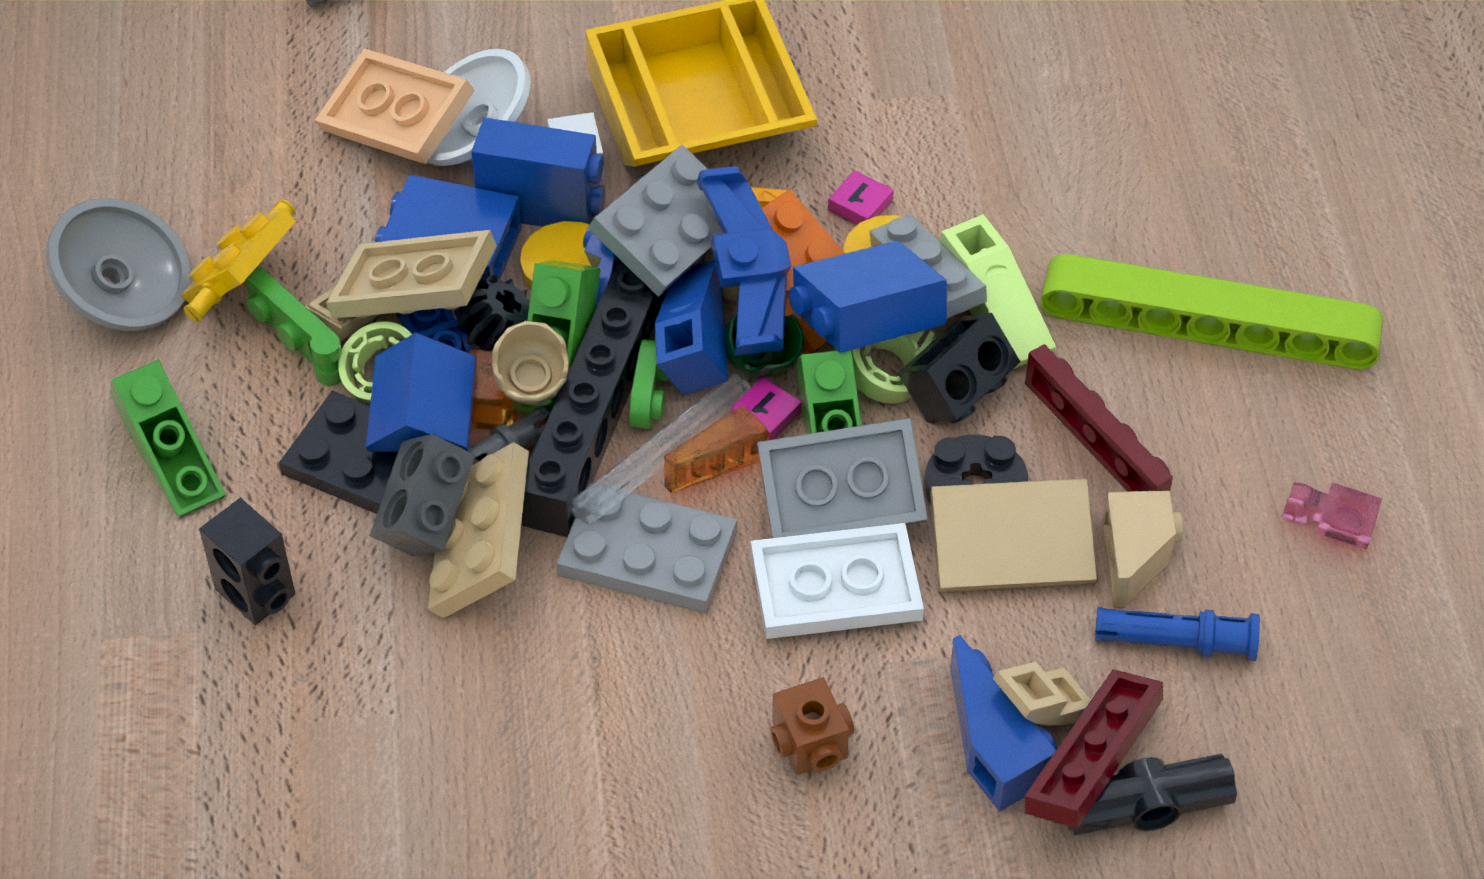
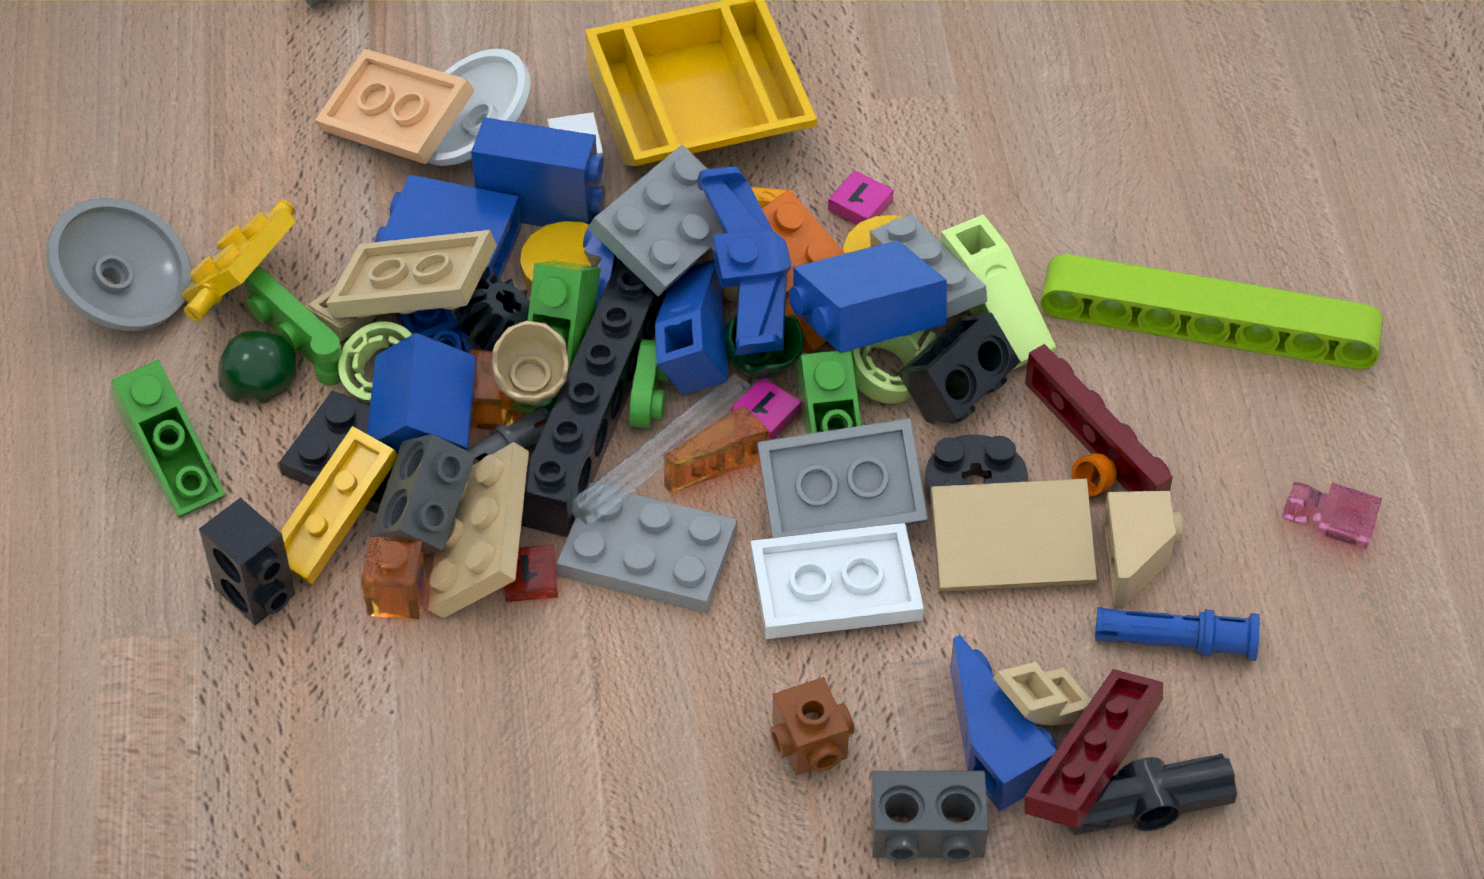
none -> dark green hair [218,330,297,403]
none -> yellow plate [280,426,397,585]
none -> clear orange brick [361,537,428,620]
none -> clear red tile [504,544,558,602]
none -> dark grey brick [871,771,988,862]
none -> orange hinge [1071,453,1117,497]

